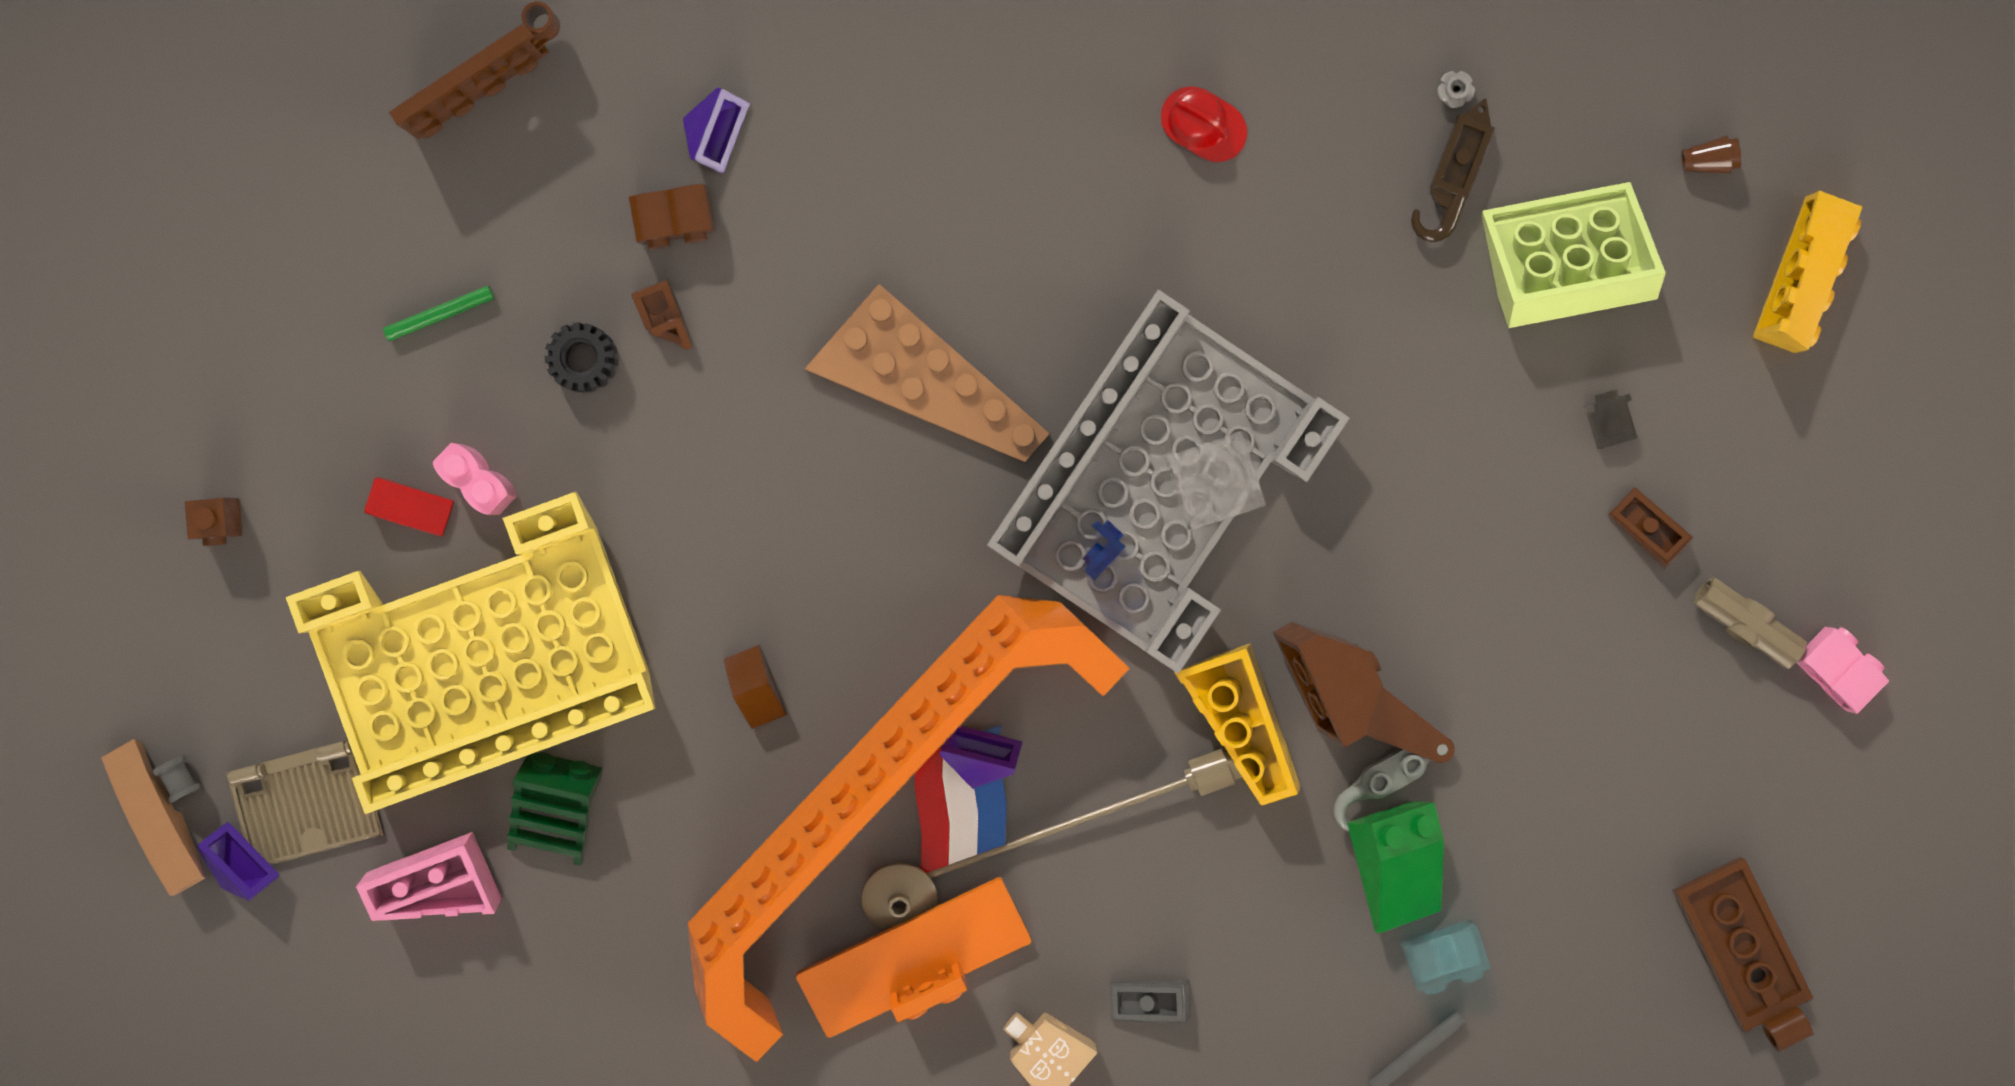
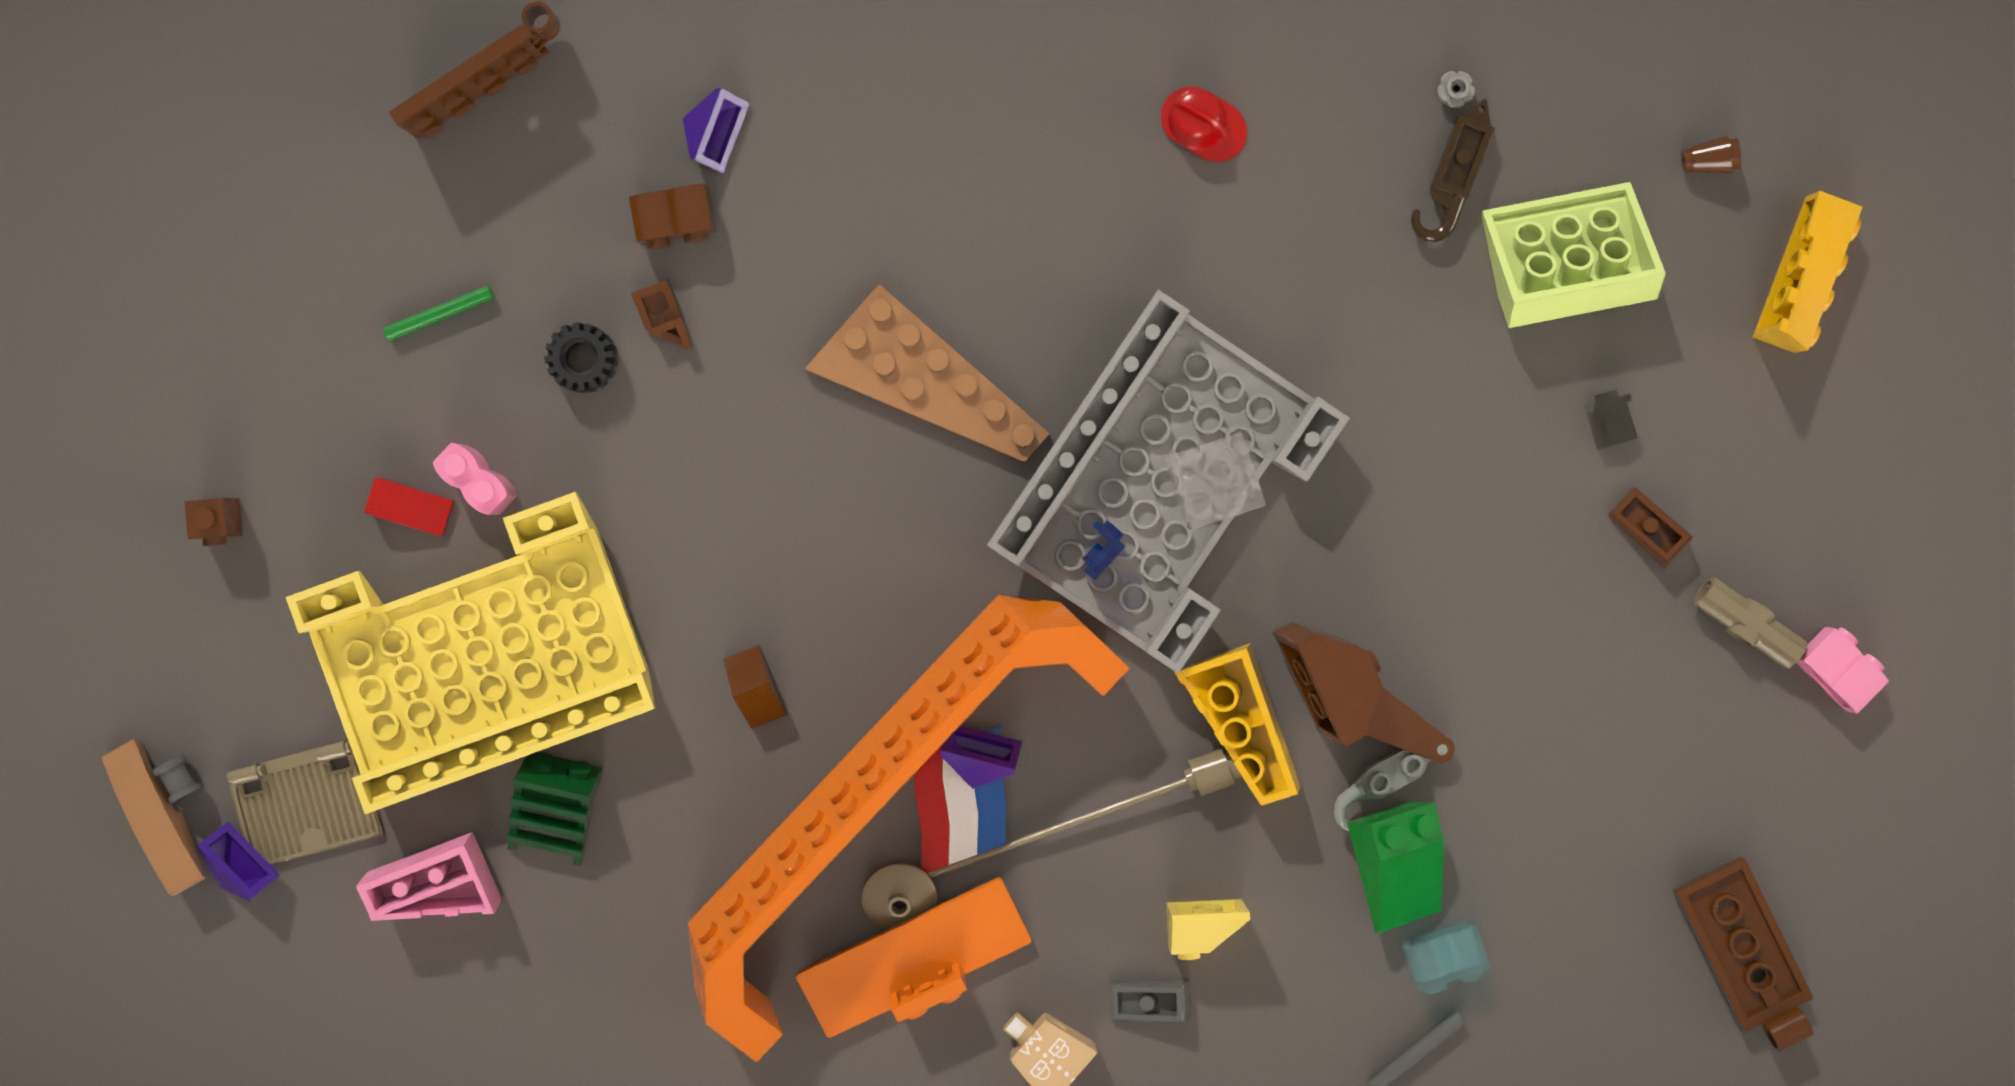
none -> light yellow slope [1166,899,1250,960]

